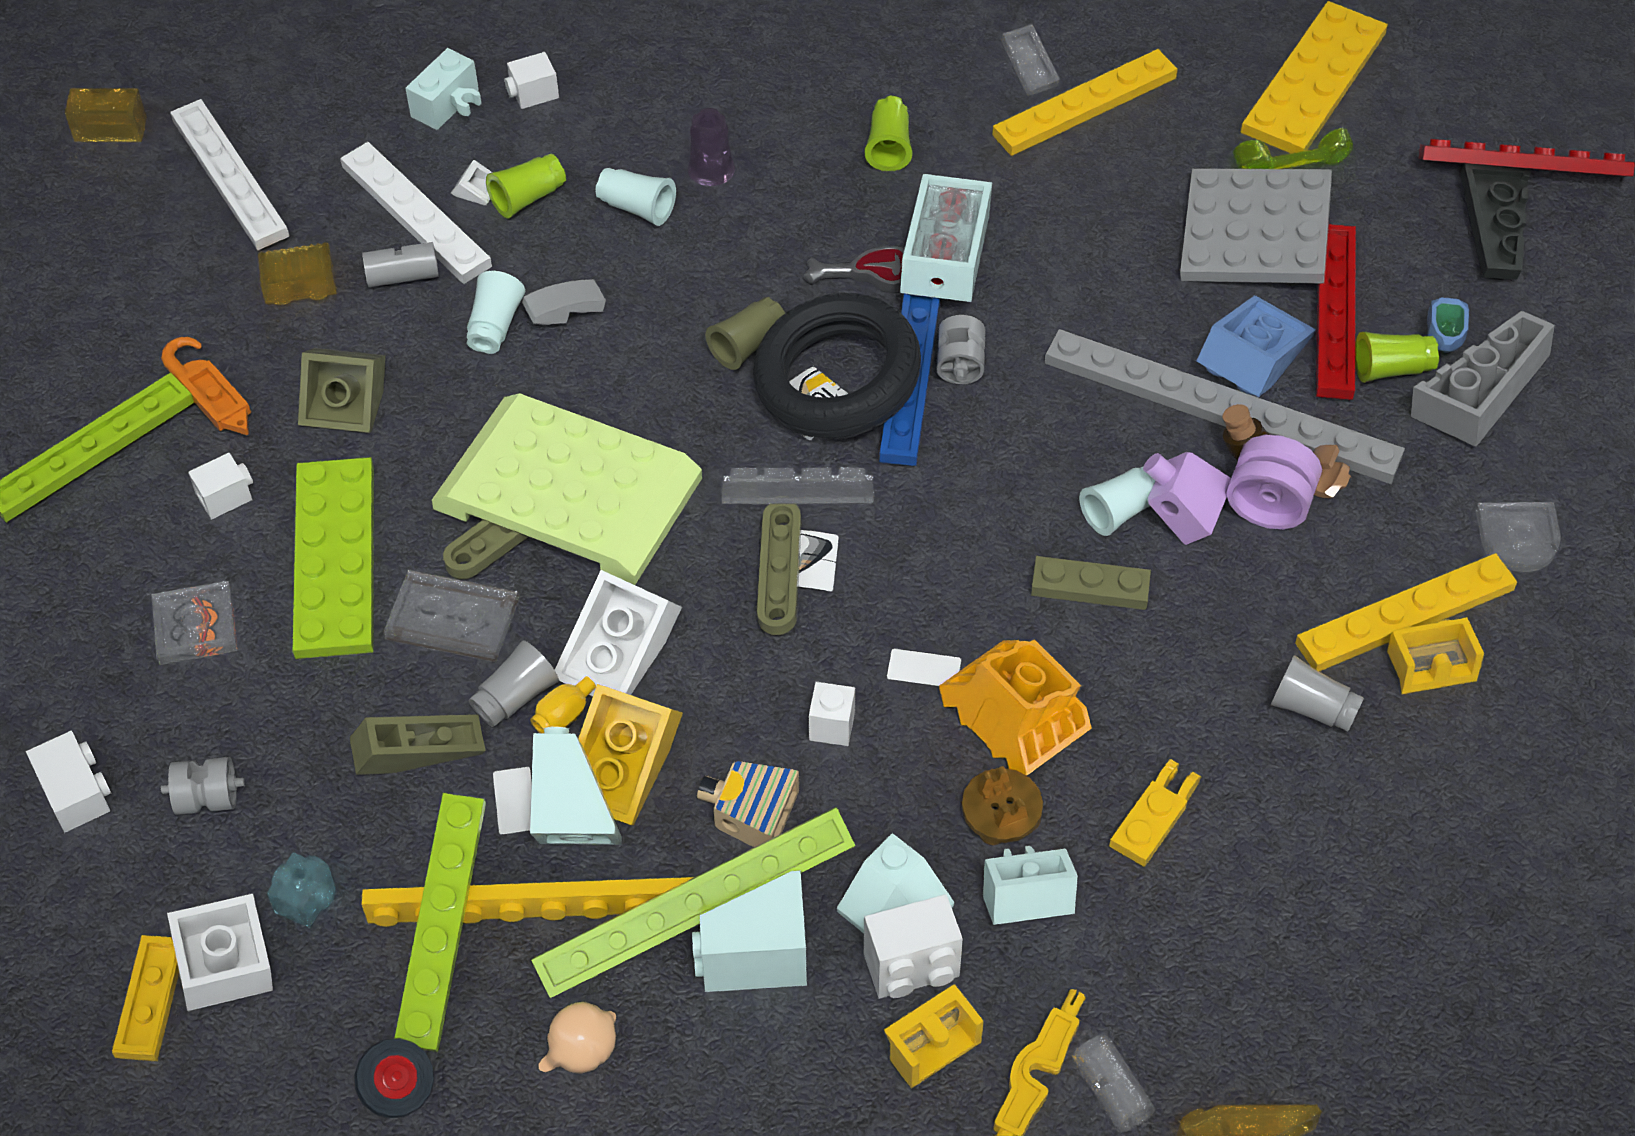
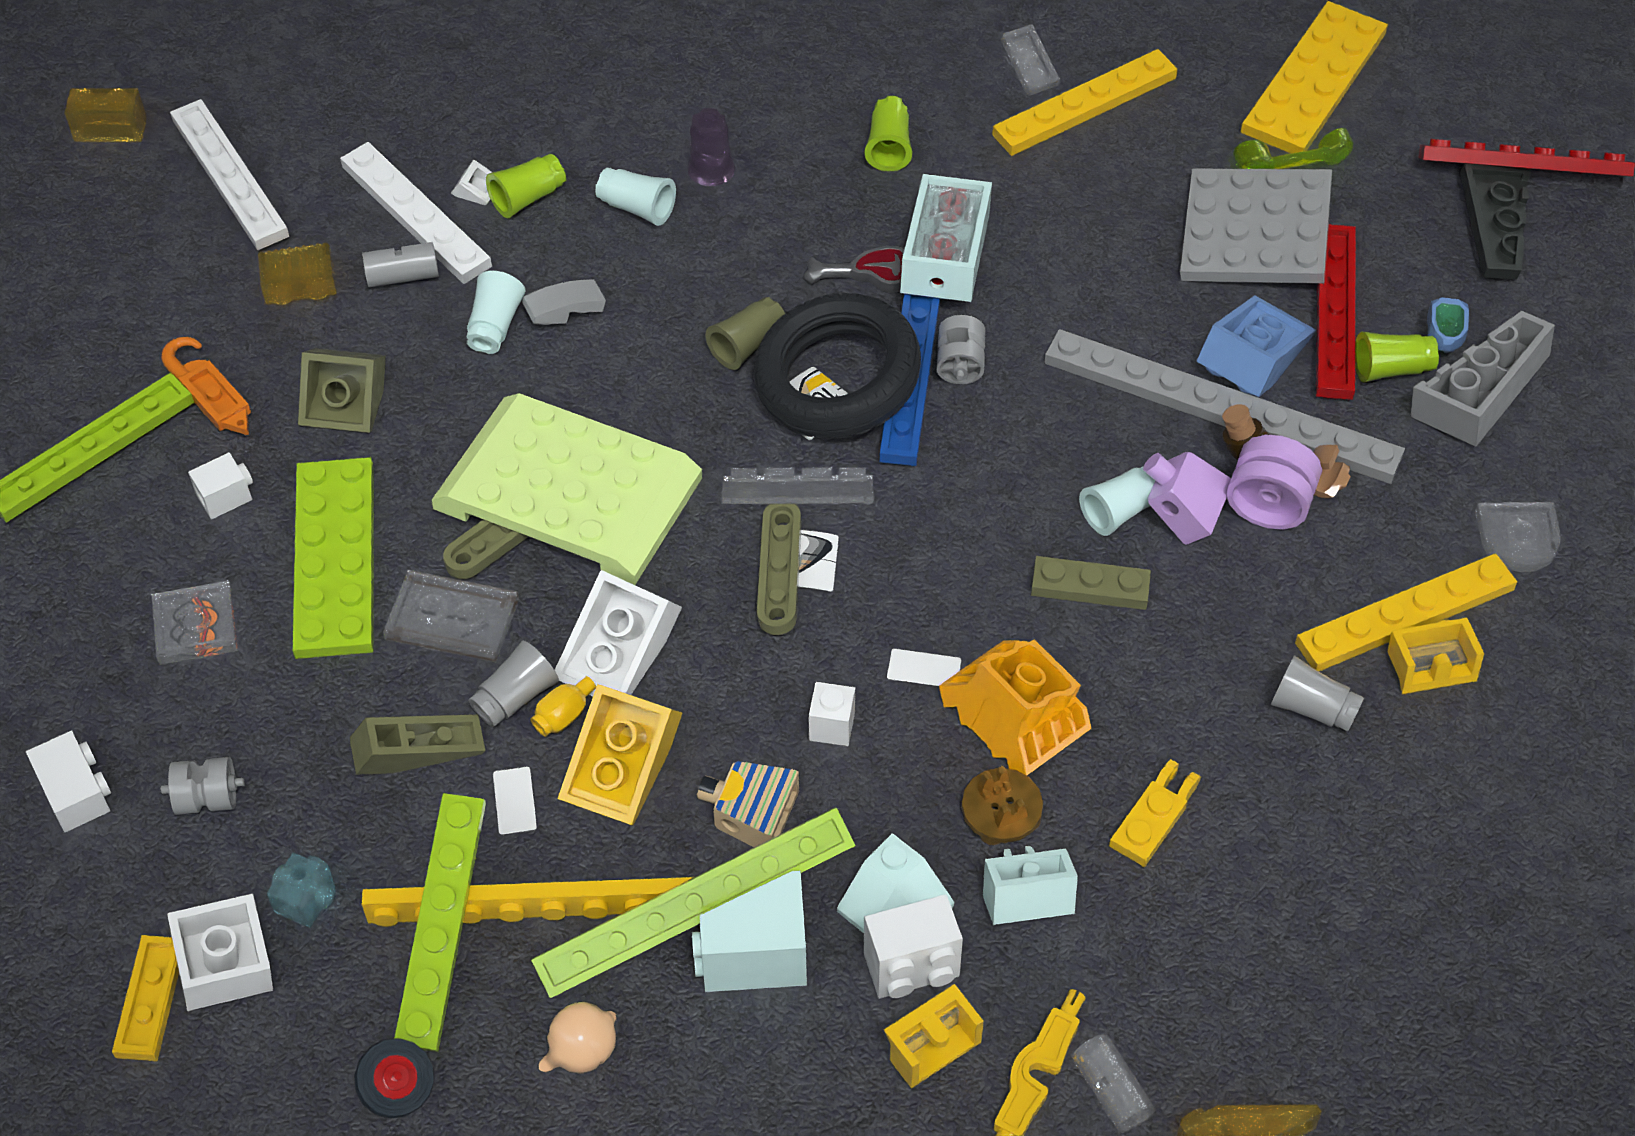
light aqua brick [405,48,481,130] -> none
white brick [504,52,559,109] -> none
light aqua slope [530,727,622,845] -> none

